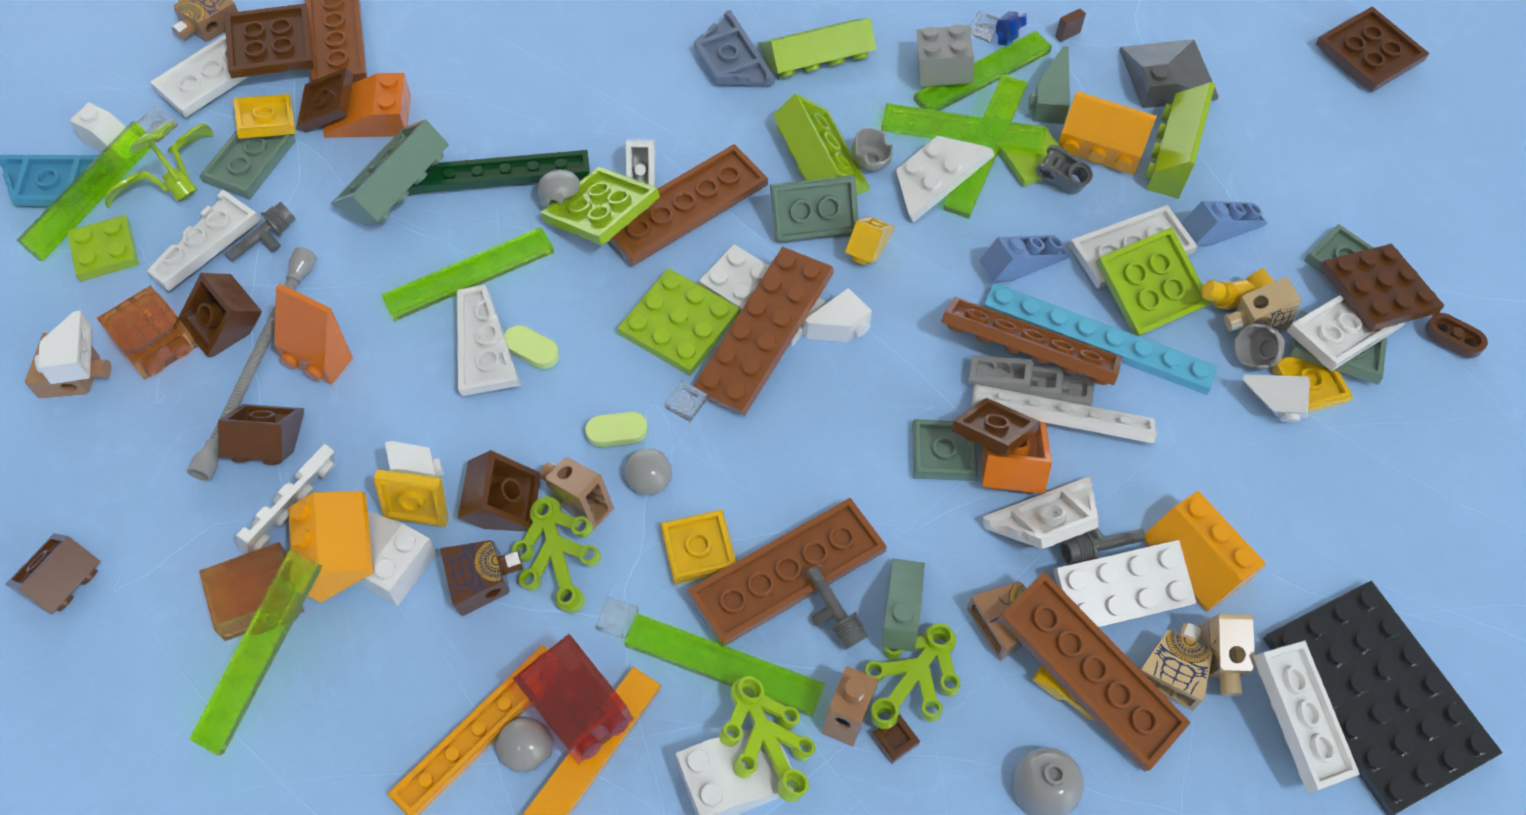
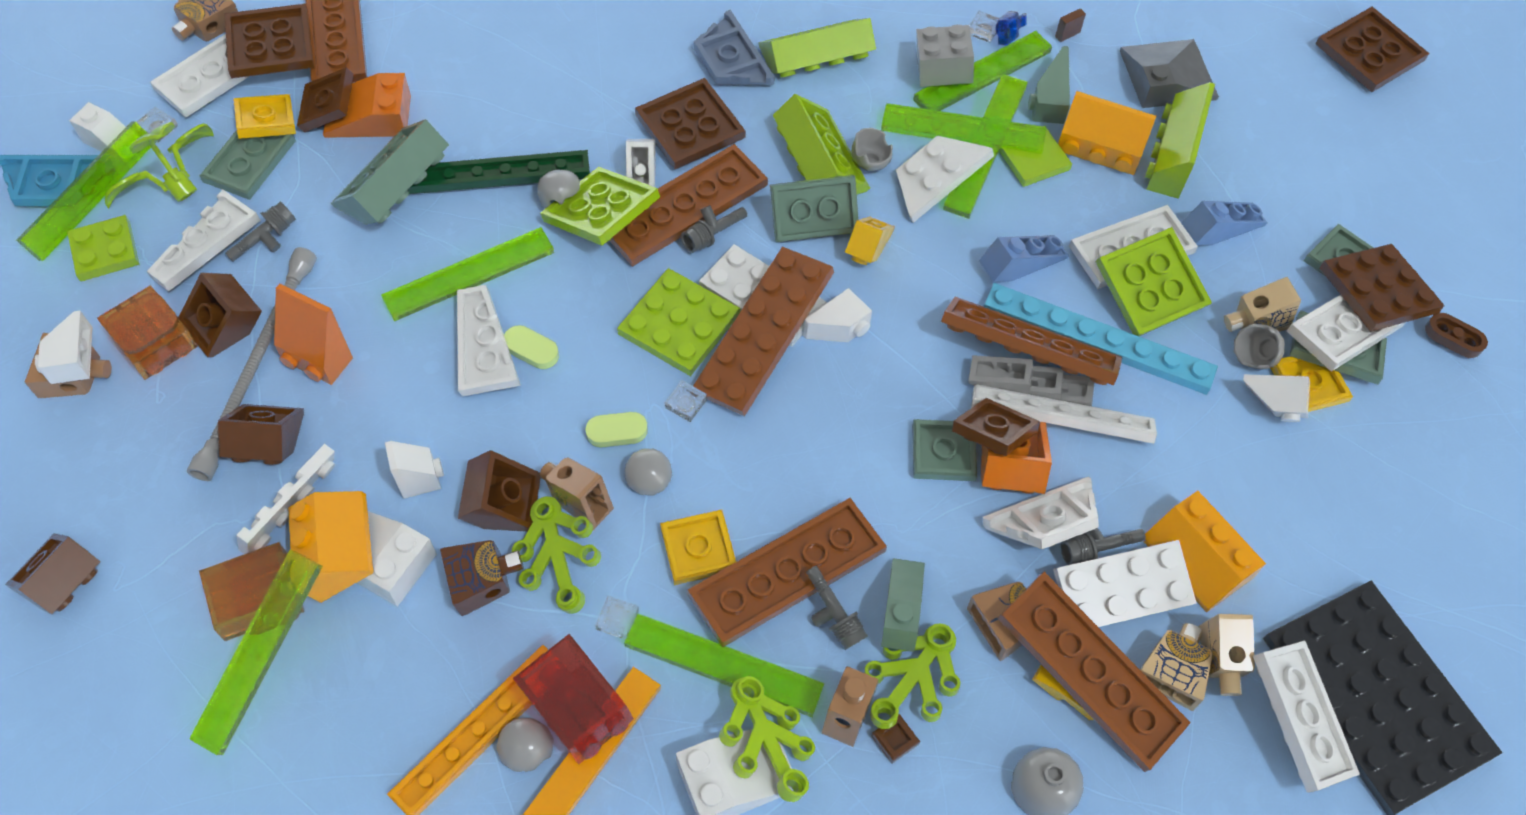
yellow tile [374,469,449,527] -> none
dark grey piece [1035,145,1093,195] -> none
yellow piece [1201,268,1275,310] -> none
none -> reddish brown plate [635,78,746,169]
none -> dark grey piece [681,205,747,253]

